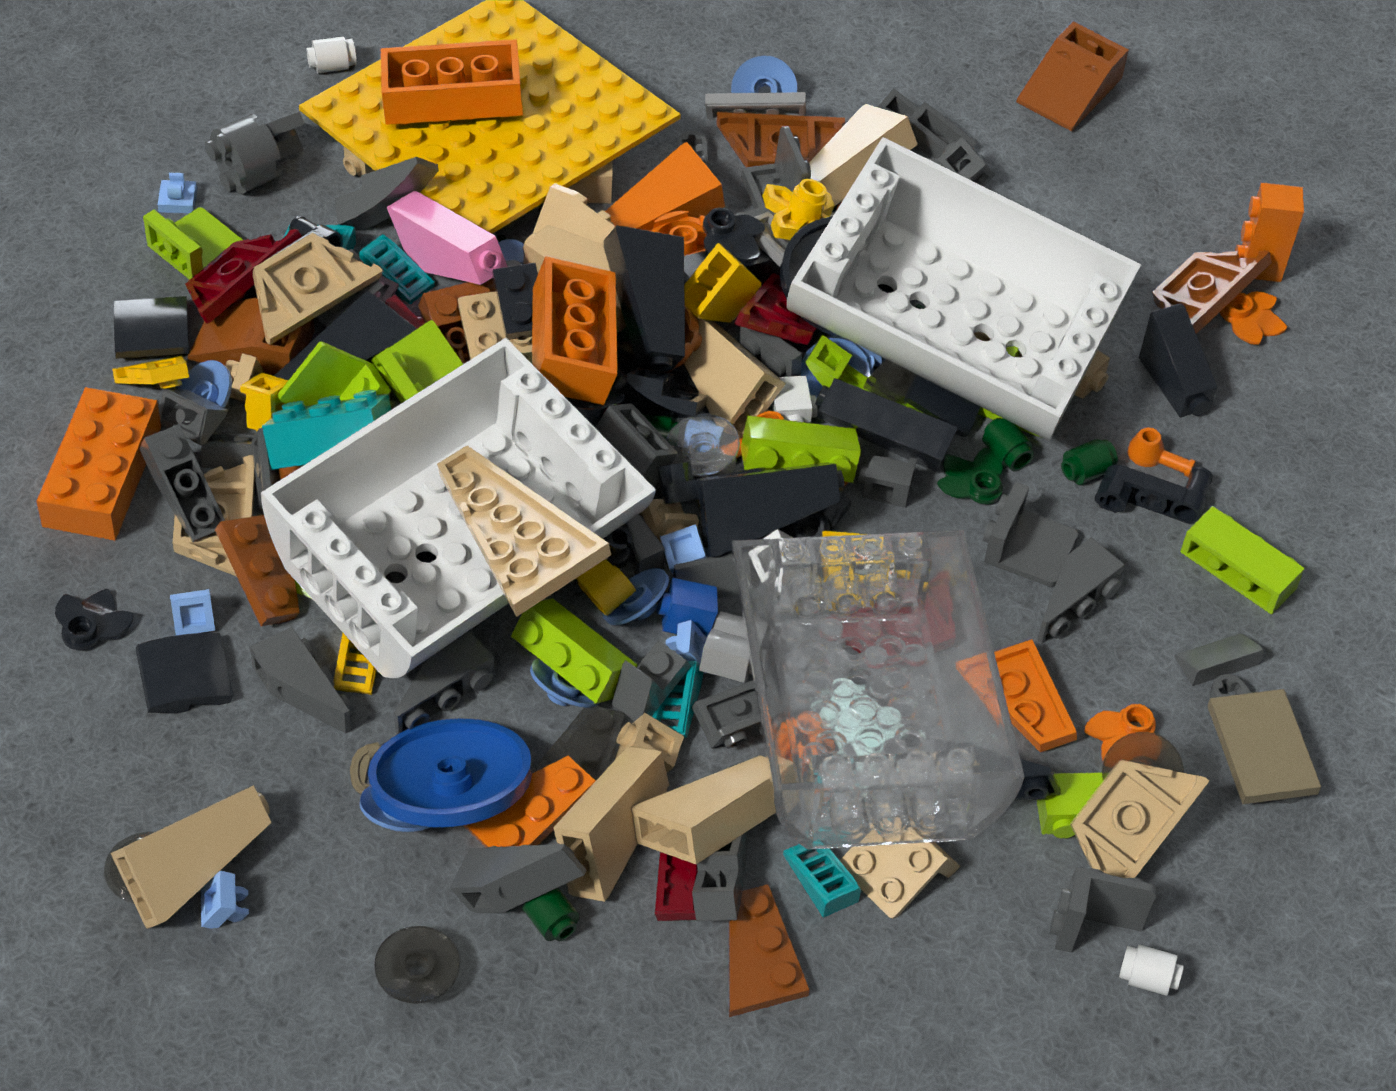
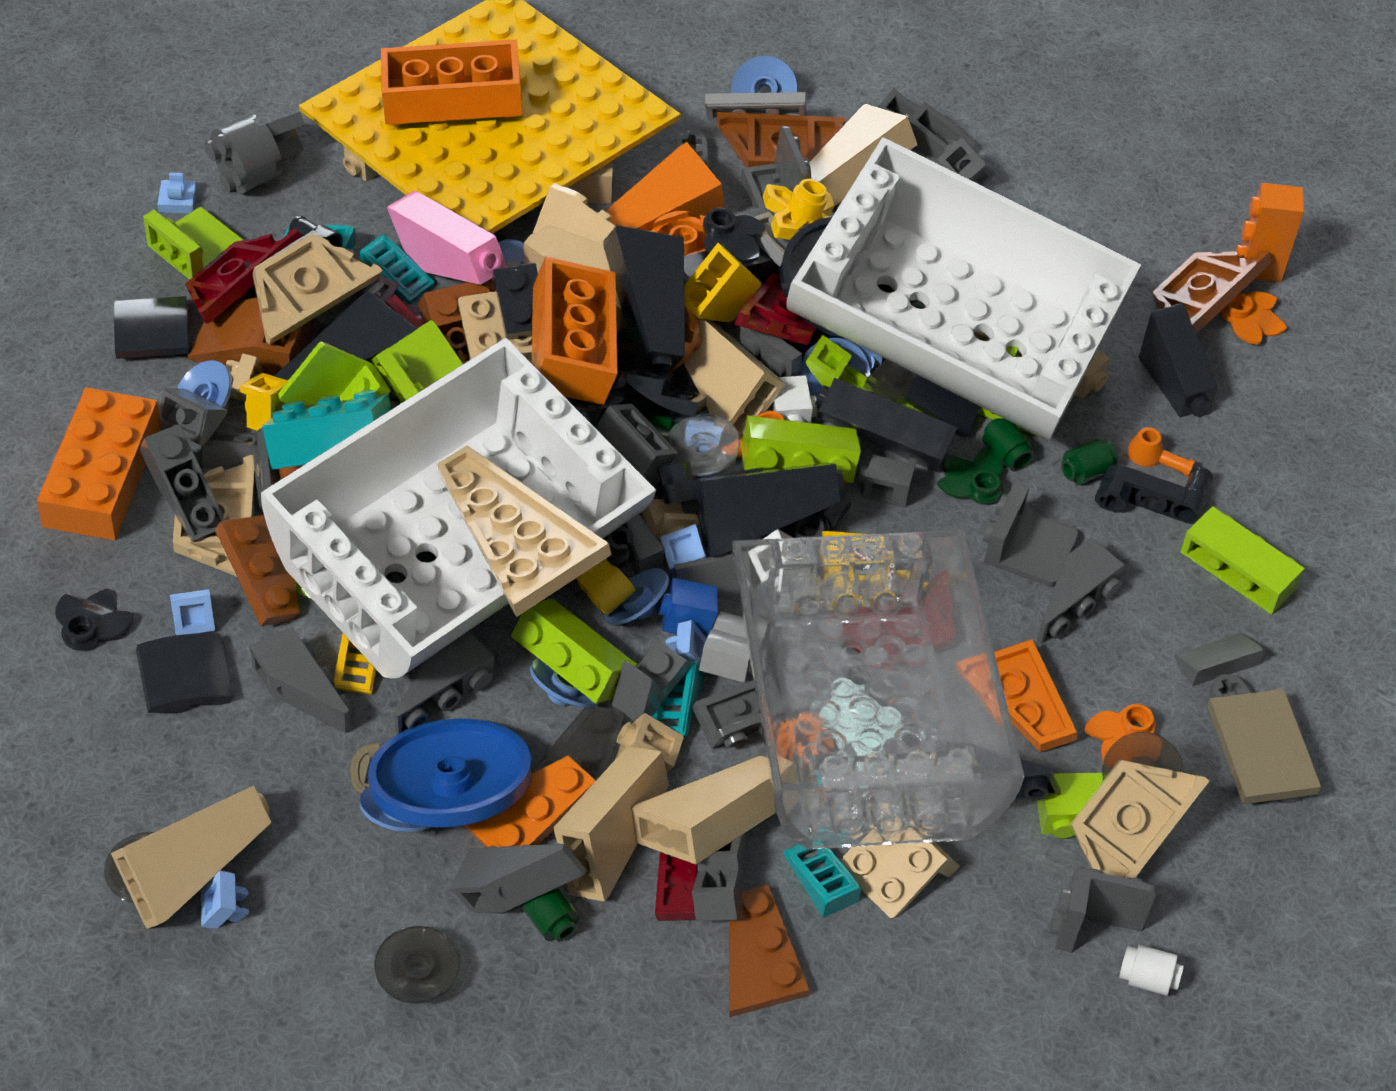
yellow wing [112,356,189,389] -> none
white brick [306,36,357,74] -> none
dark grey slope [335,157,439,231] -> none
dark orange slope [1016,21,1129,131] -> none

